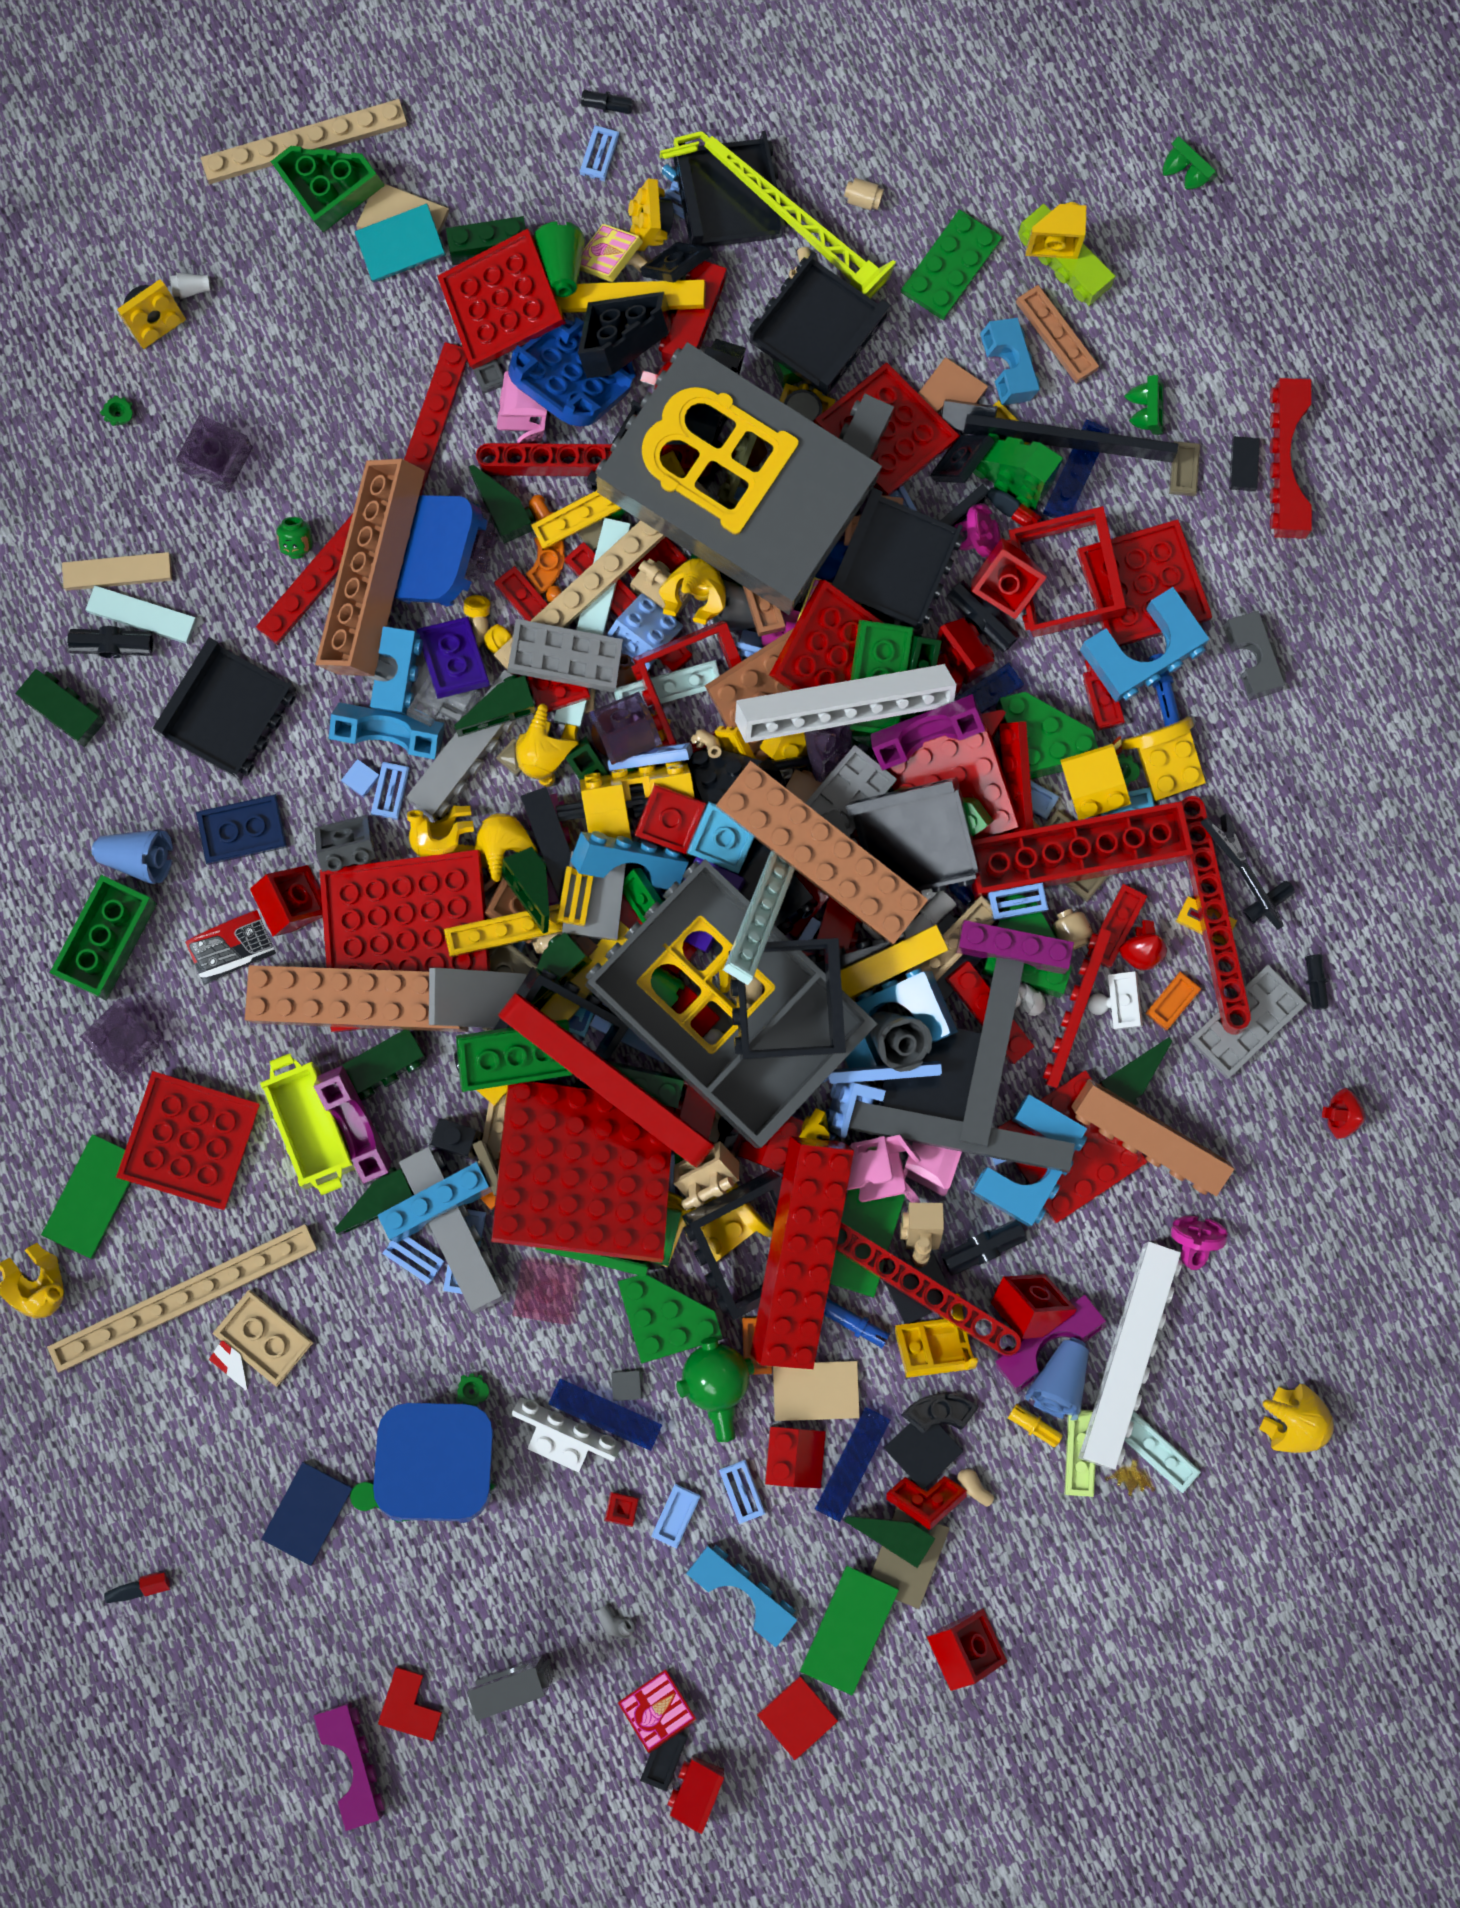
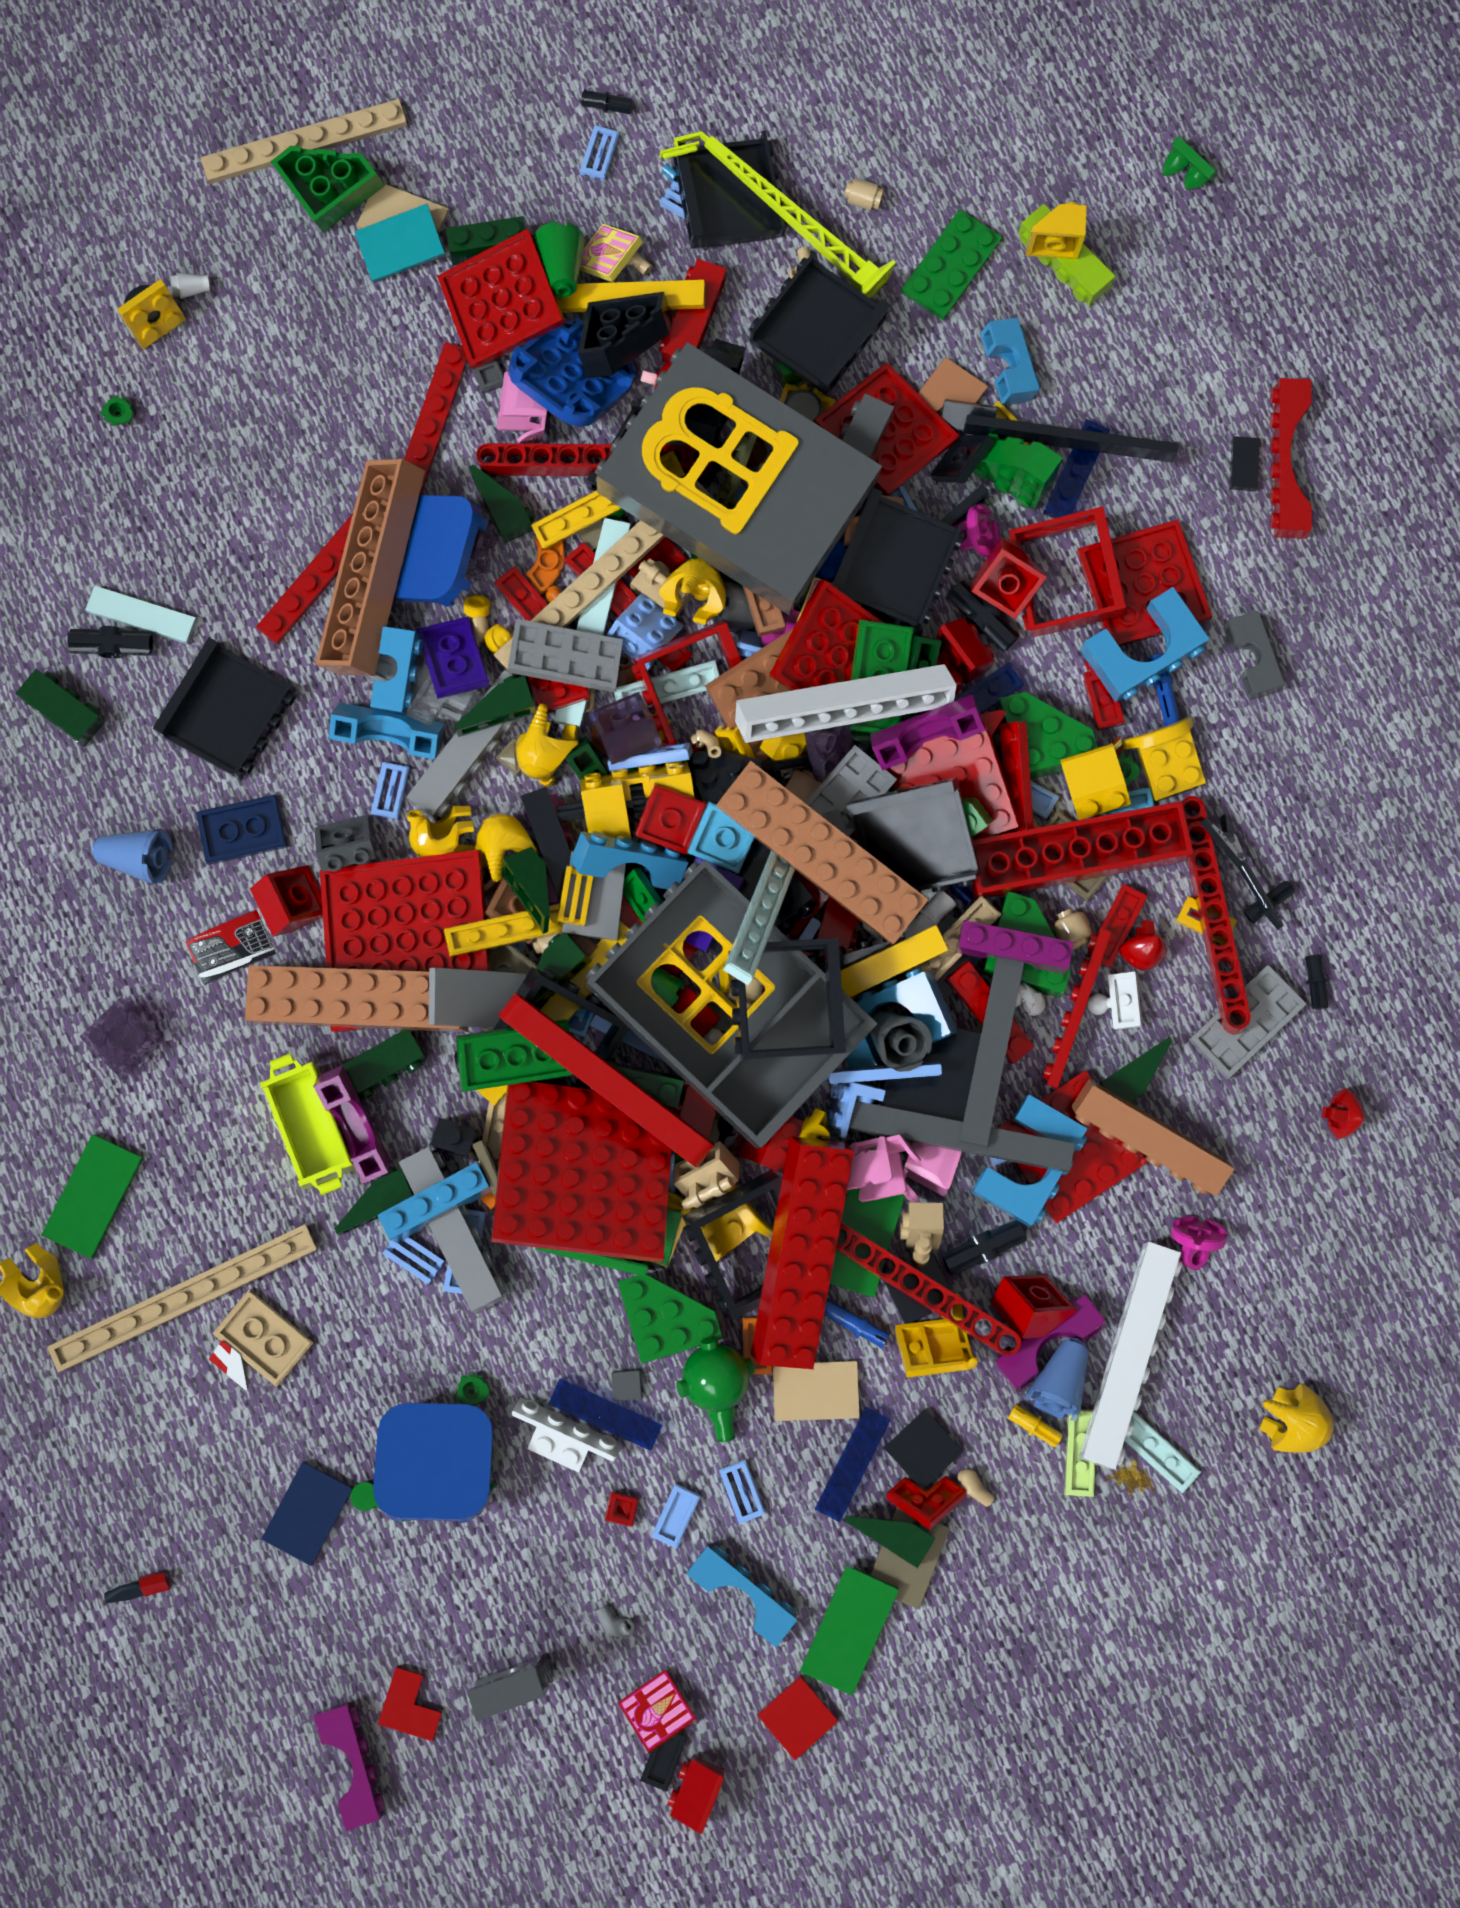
green brick [49,875,157,1001] -> none
tan tile [62,552,172,591] -> none
red plate [116,1071,260,1211] -> none
clear purple brick [175,414,253,493] -> none
green head [276,517,313,559] -> none
light blue tile [341,759,379,798] -> none
clear pink tile [512,1260,577,1325] -> none
orange arm [529,495,554,521] -> none
yellow piece [628,178,674,251] -> none
black tile [640,242,712,283] -> none
red slope [765,1426,826,1489] -> none
black tile [901,1394,979,1433] -> none
red slope [927,1608,1007,1691] -> none
piece [987,487,1041,527] -> none
light blue tile [988,883,1048,921] -> none
nougat plate [1016,285,1099,384] -> none
green tile [1124,375,1164,435] -> none
orange tile [1145,971,1202,1031] -> none
dark tan tile [1169,441,1200,496] -> none

